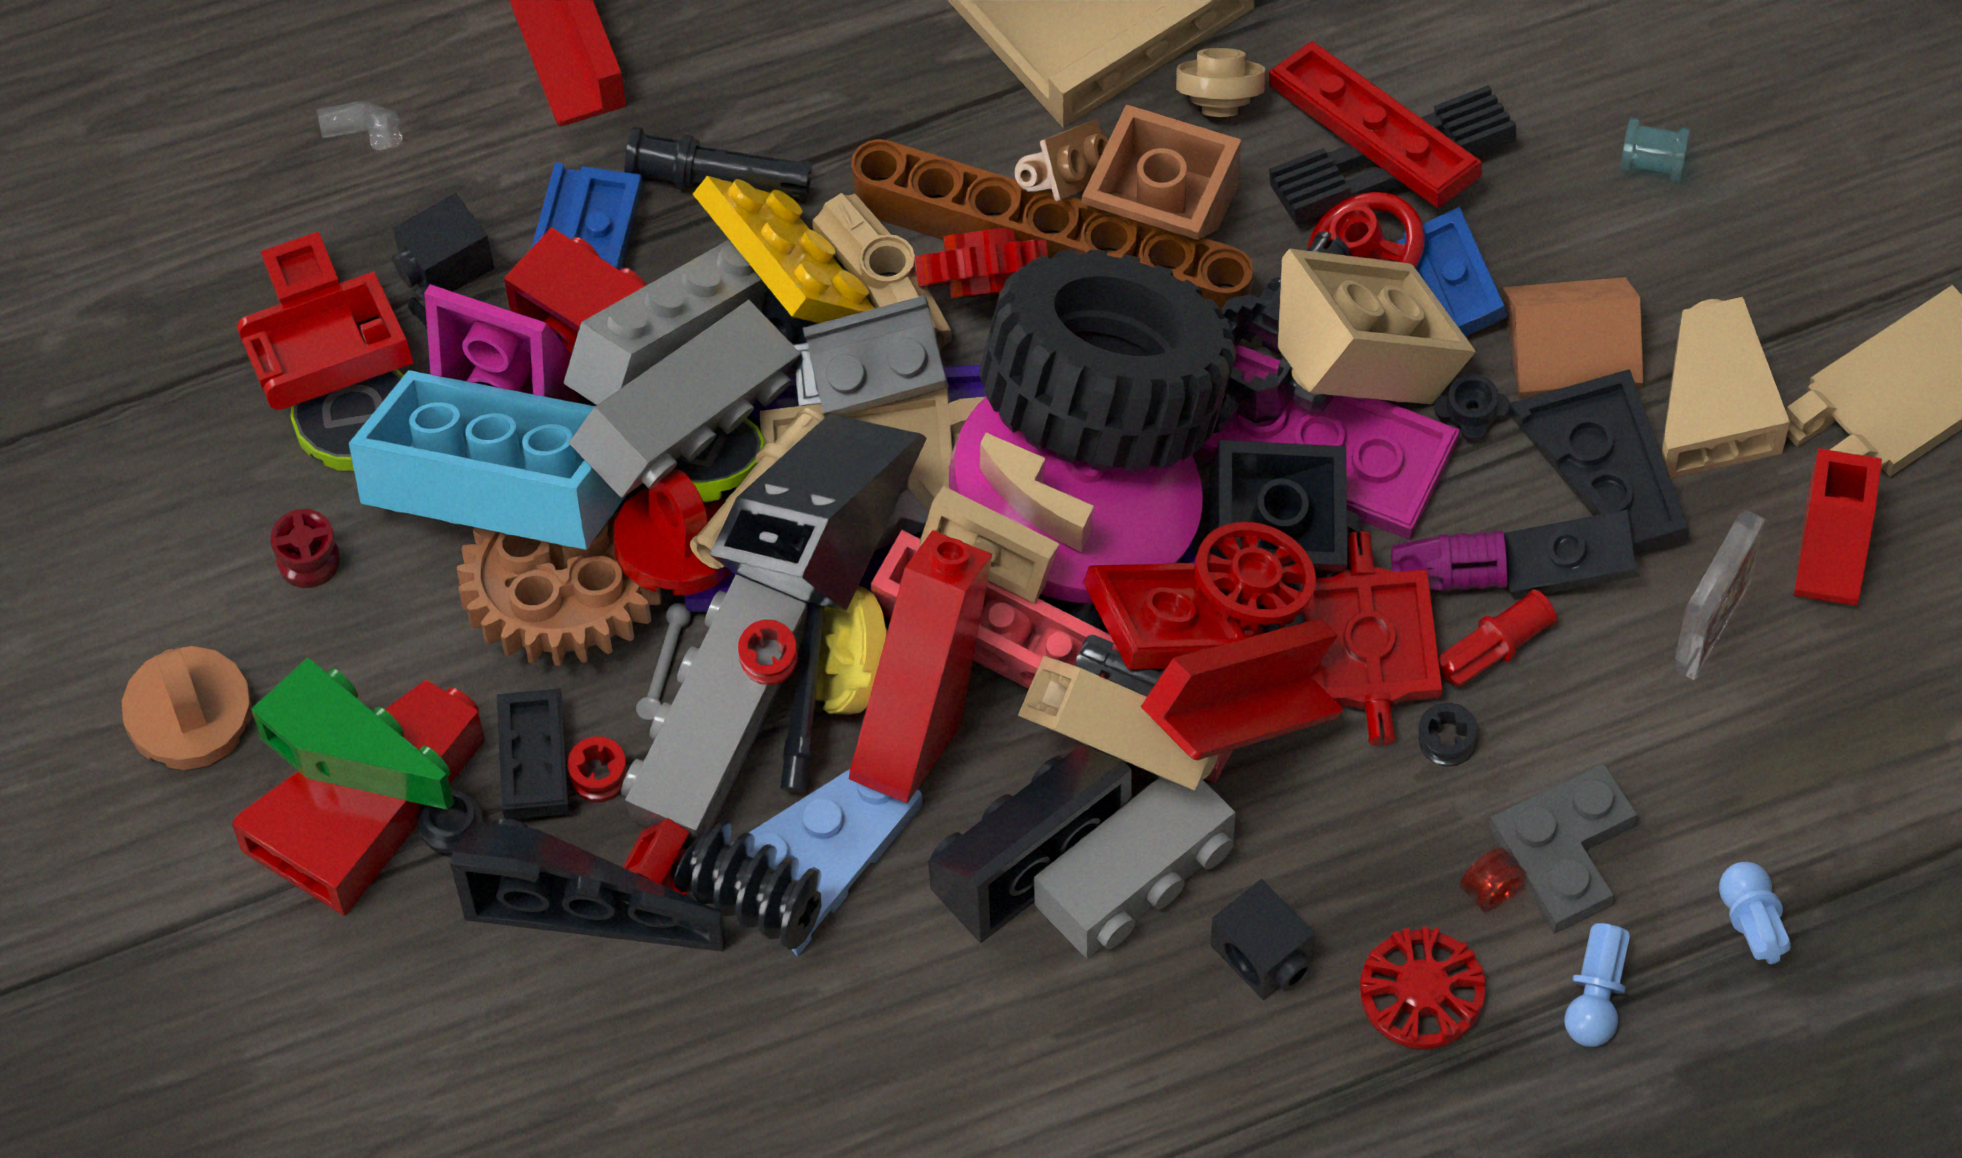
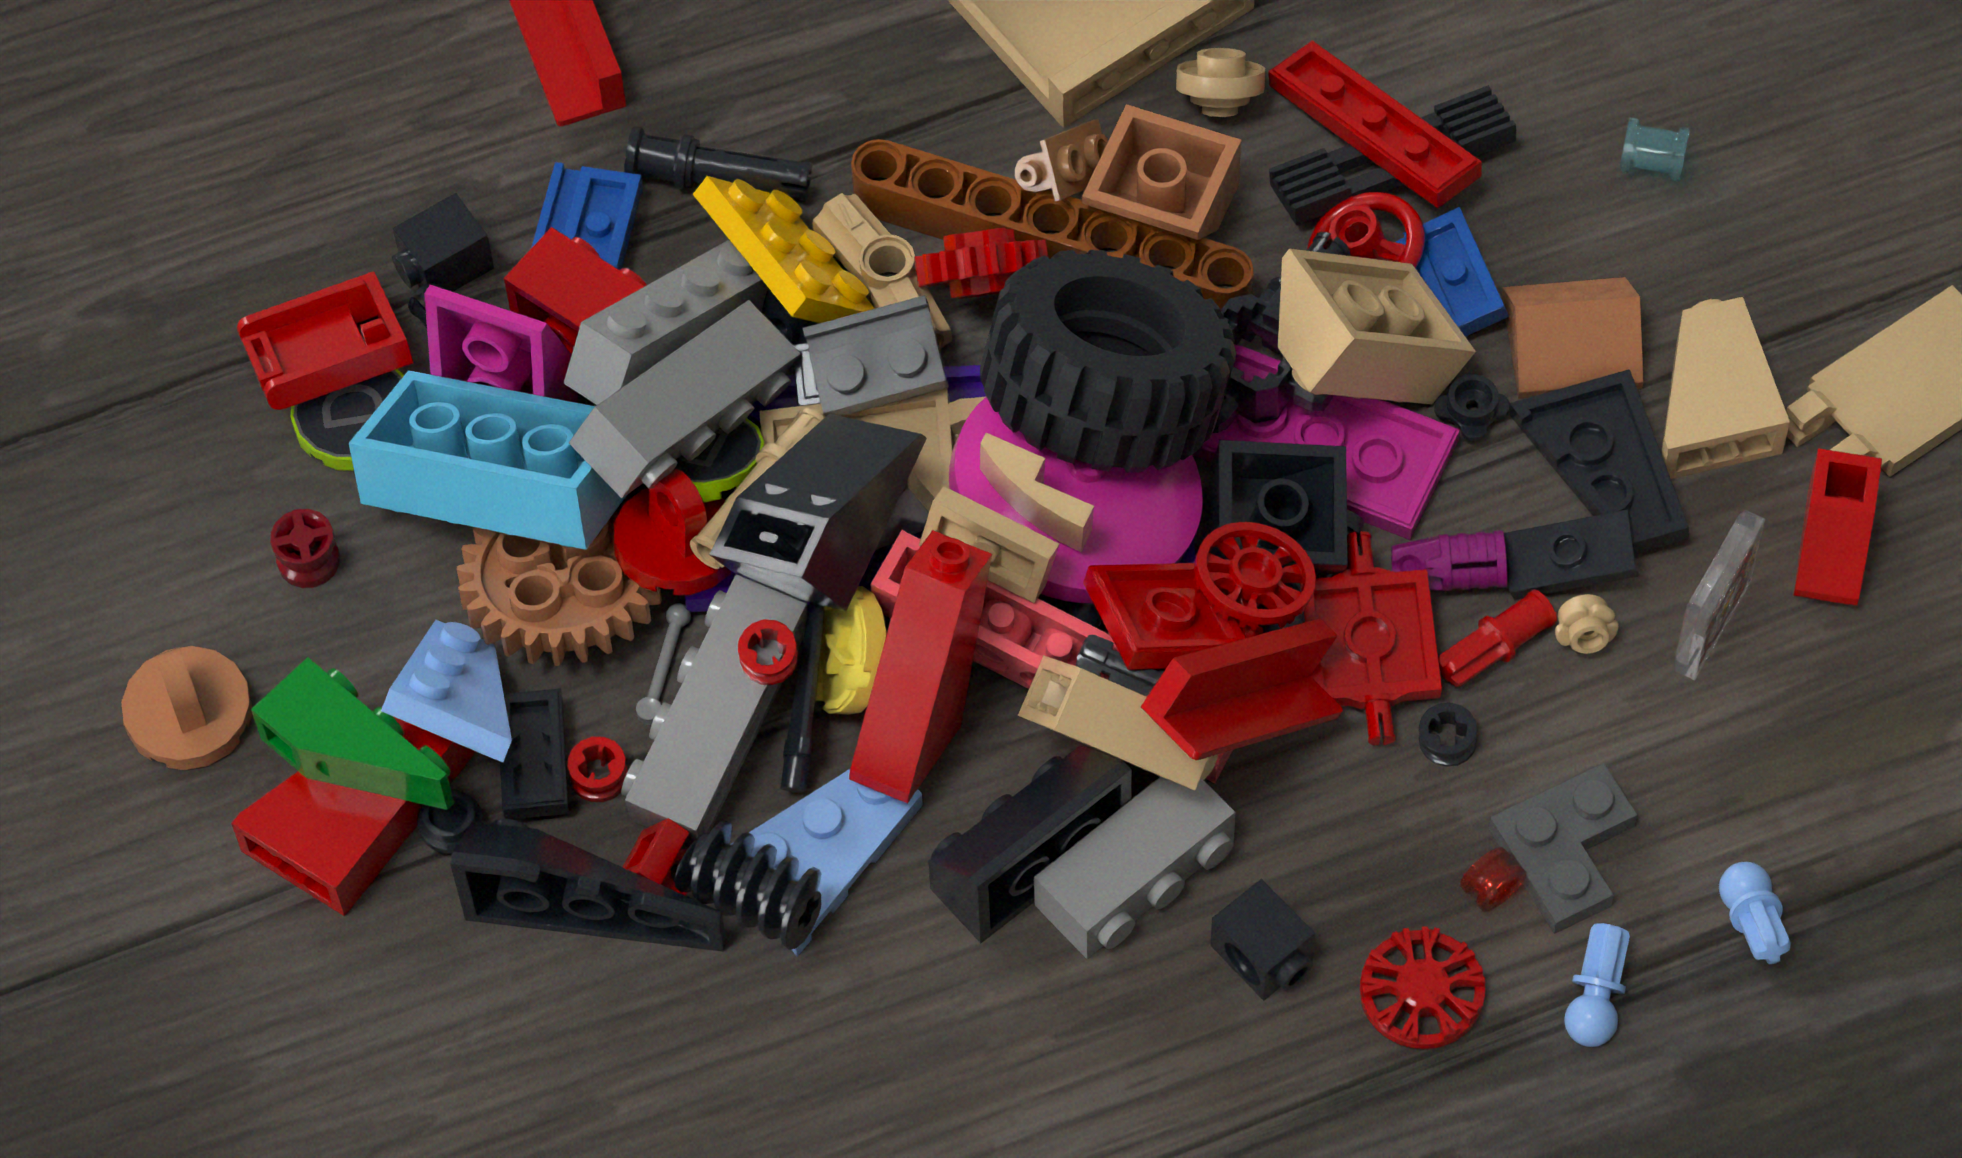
red plate [261,231,339,304] -> none
clear arm [317,101,402,150] -> none
none -> light blue wing [381,620,512,762]
none -> tan plate [1555,594,1619,654]

